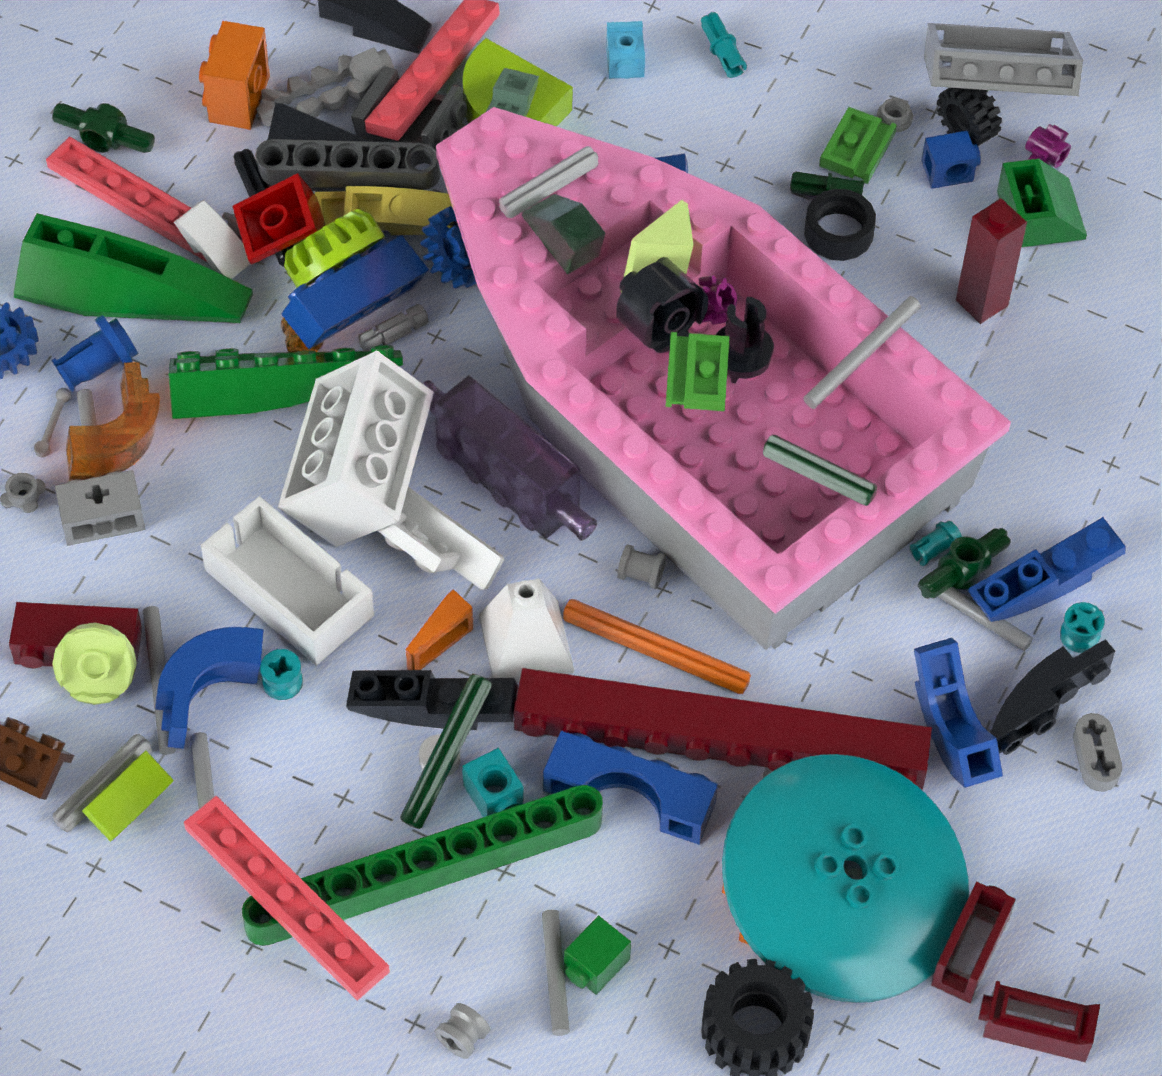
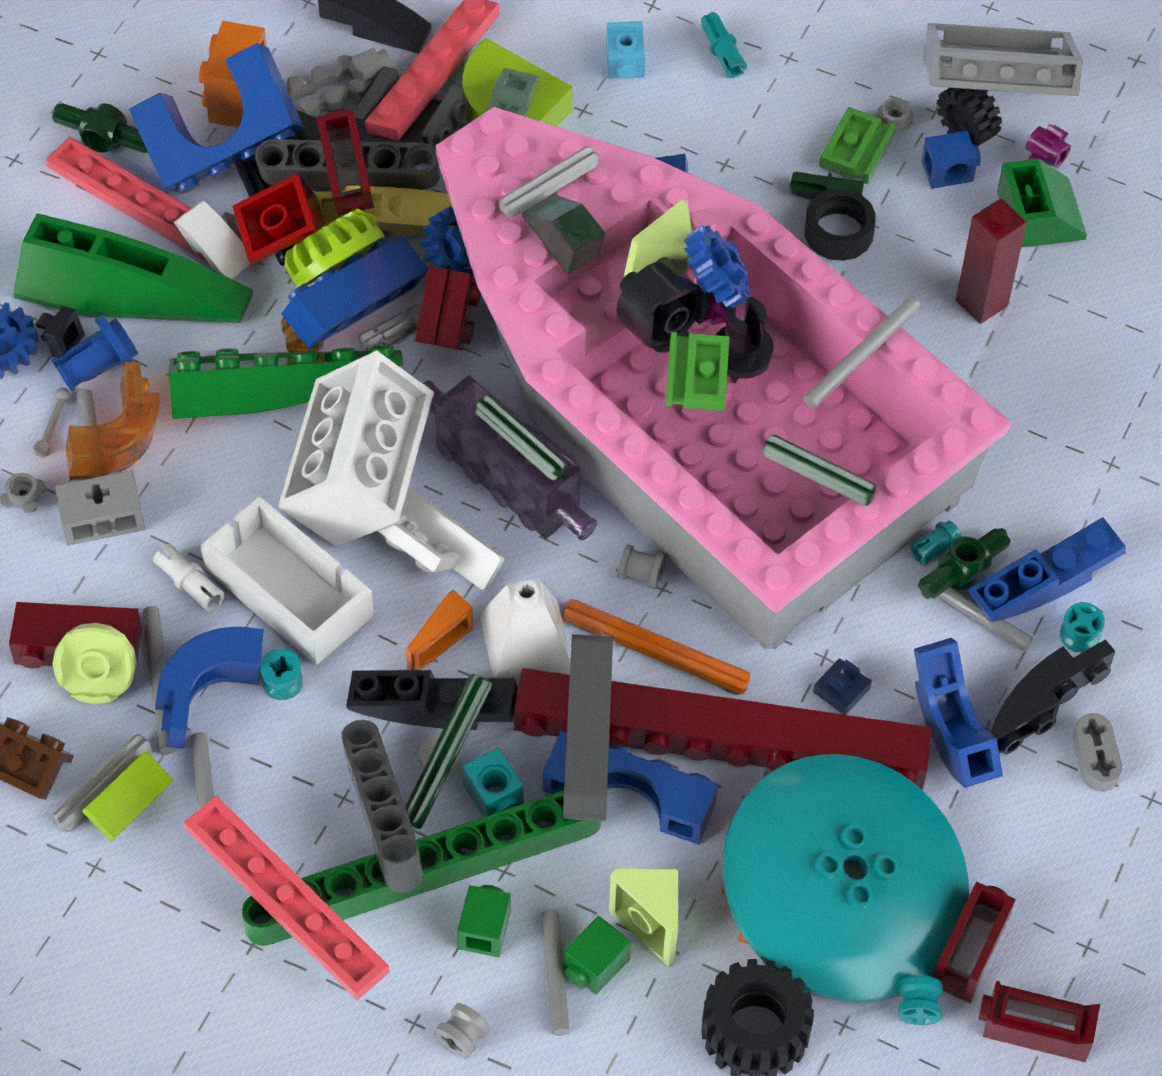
none -> black tile [35,306,85,359]
none -> blue arch [129,43,304,194]
none -> white pin [153,544,225,612]
none -> dark red window [316,109,374,216]
none -> dark grey beam [342,720,423,893]
none -> dark red brick [415,266,481,351]
none -> green brick [457,885,511,958]
none -> axle [475,394,568,481]
none -> dark grey beam [563,634,613,821]
none -> yellowish green slope [609,868,678,968]
none -> blue gear [684,225,751,308]
none -> dark blue tile [813,658,871,715]
none -> teal wheel [898,975,943,1025]

